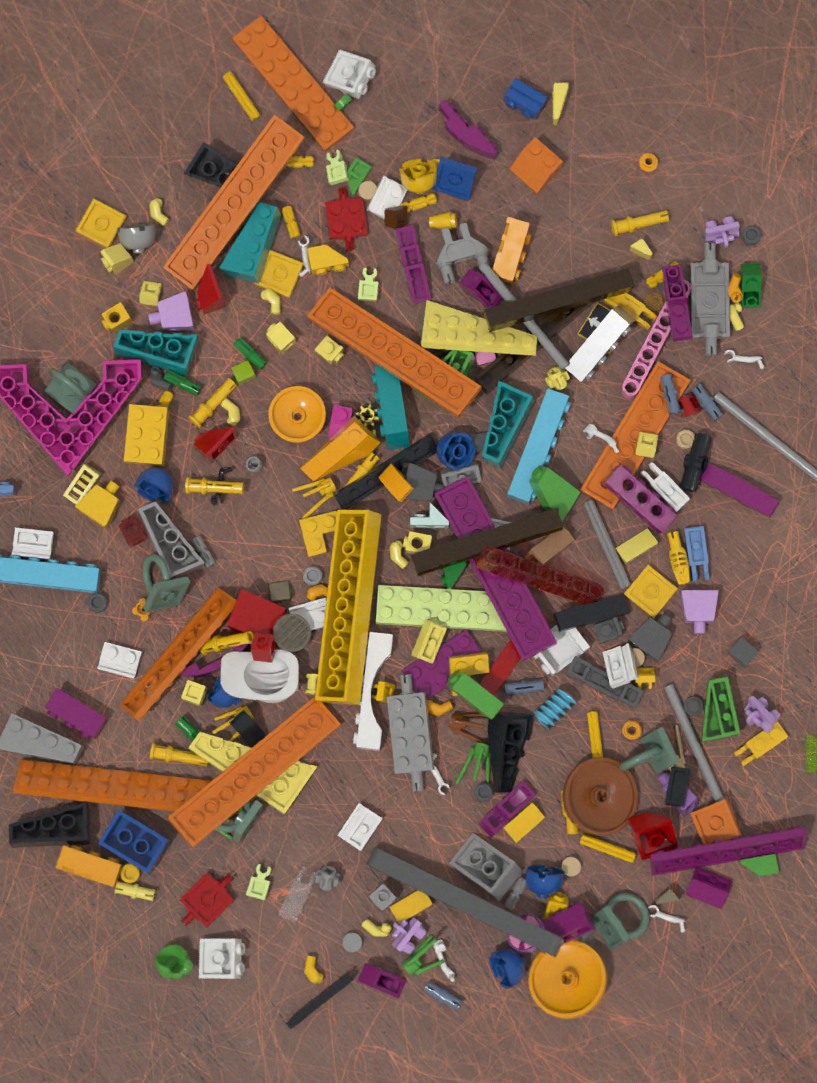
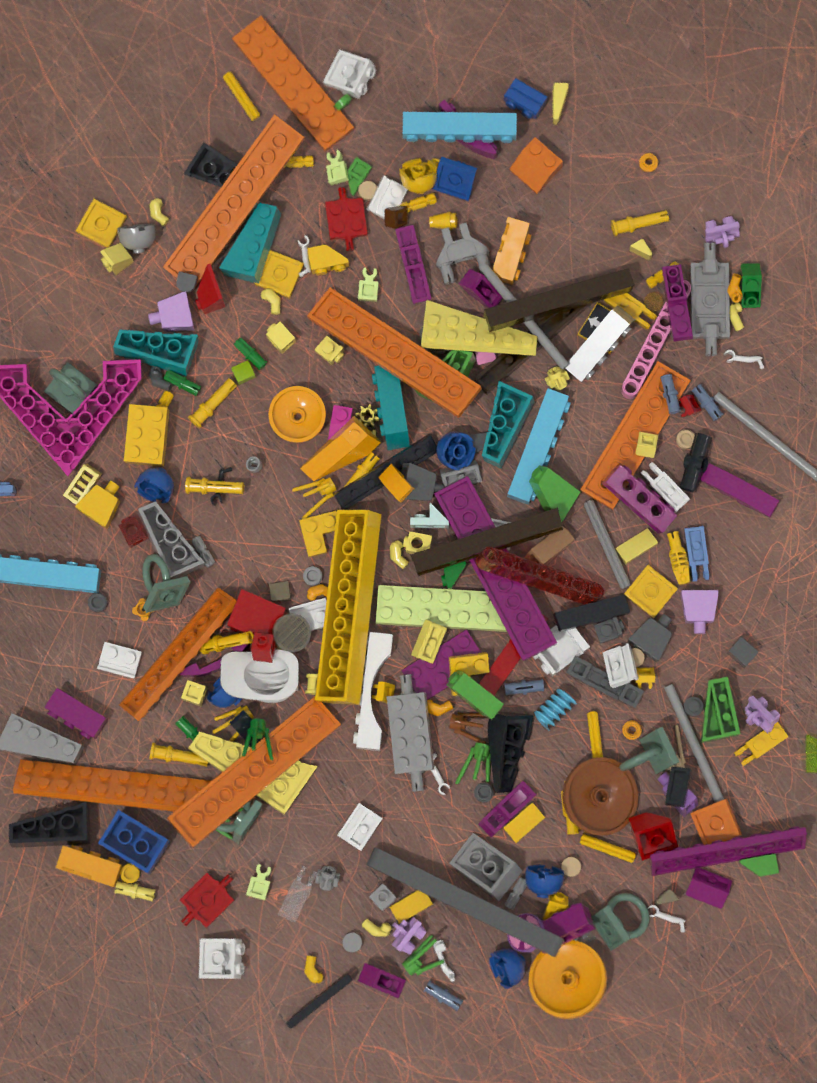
white plate [12,528,54,560] -> none
yellow brick [101,302,132,333] -> none
light yellow slope [139,281,162,306] -> none
bright green hair [155,944,193,979] -> none
red slope [194,426,238,463] -> none
light yellow arm [221,398,240,426] -> none
yellow piece [282,206,300,238] -> none
white piece [583,424,619,453] -> none
dark grey tile [742,226,761,246] -> none
none -> dark grey tile [176,271,198,292]
none -> green plant [242,718,274,760]
none -> medium azure brick [403,112,517,143]

